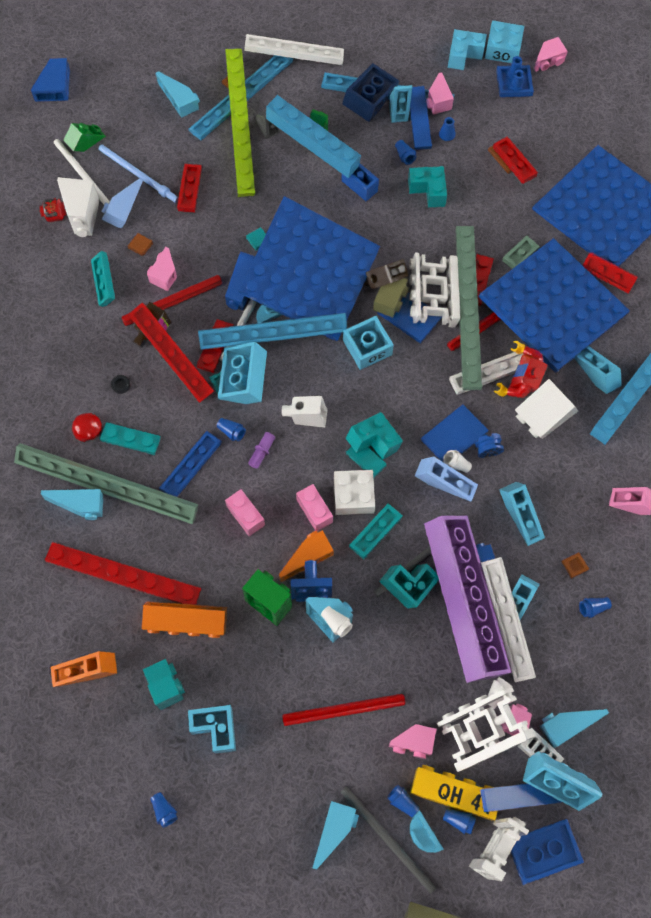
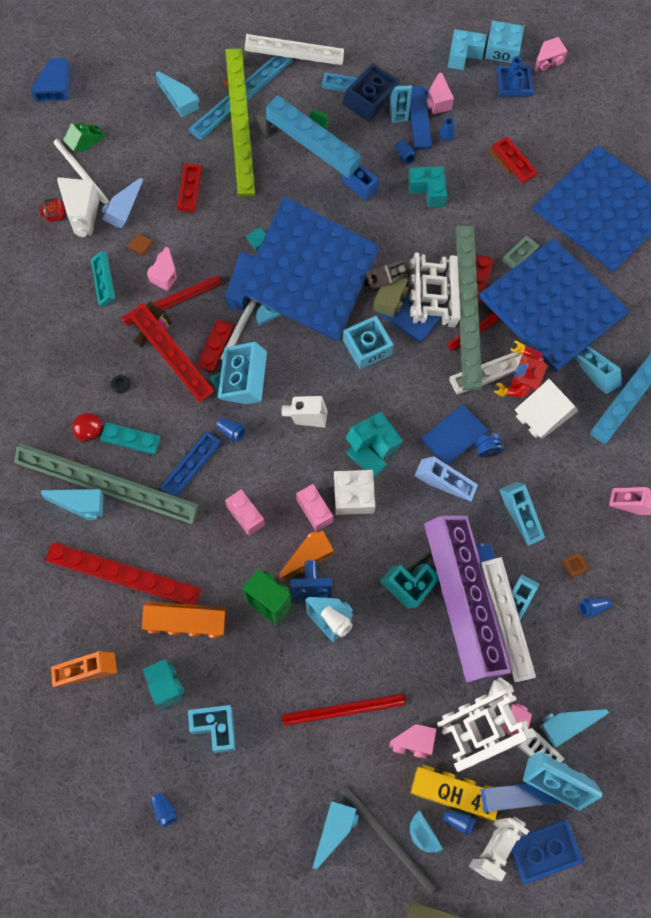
light blue bar [99,144,179,203] -> none
dark azure tile [198,313,347,350] -> none
medium lavender axle [248,432,276,469] -> none
teal plate [349,504,403,560] -> none
blue cone [387,785,420,818] -> none
white cone [443,450,472,473] -> none
red plate [583,252,638,293] -> none

